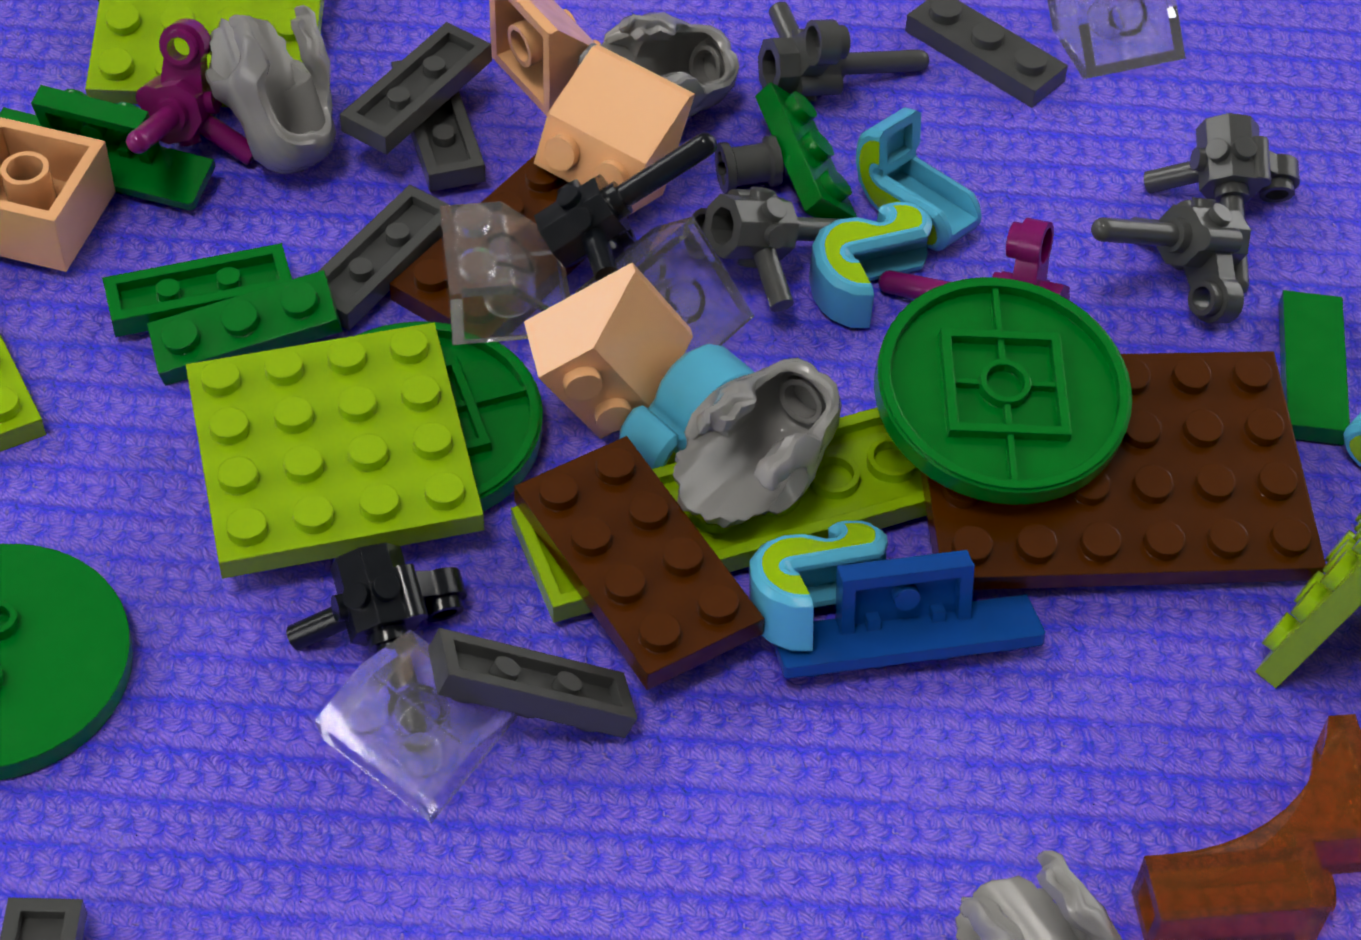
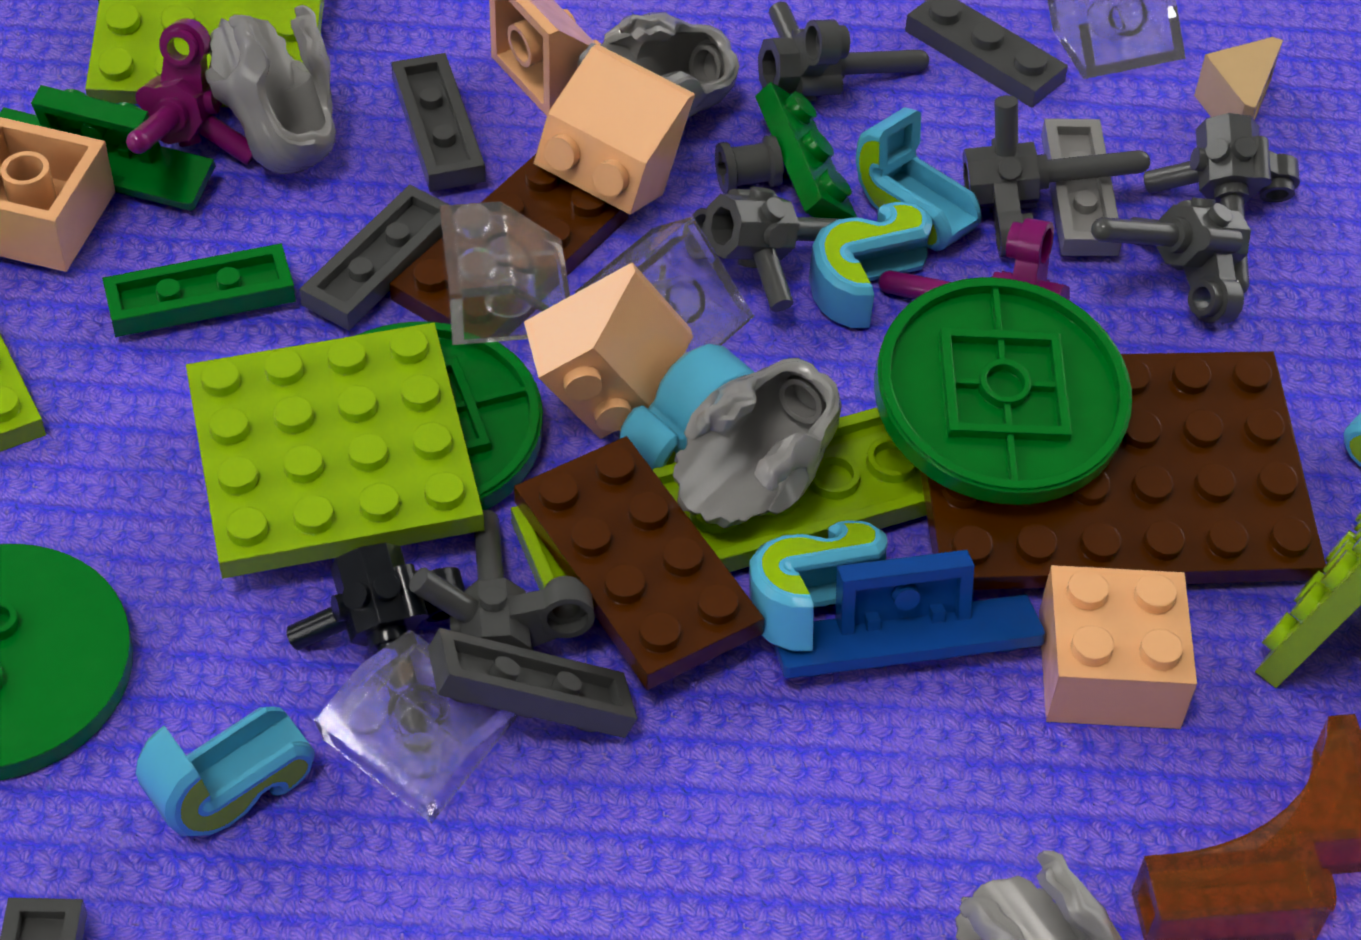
green plate [147,270,343,386] -> none
dark grey plate [340,22,492,155] -> none
black piece [534,132,717,282] -> none
green tile [1278,290,1350,445] -> none
none -> medium azure animal [136,707,315,836]
none -> dark grey piece [409,510,595,651]
none -> dark grey piece [962,95,1150,257]
none -> light nougat brick [1039,565,1197,729]
none -> light grey plate [1041,119,1122,256]
none -> tan slope [1194,37,1283,120]

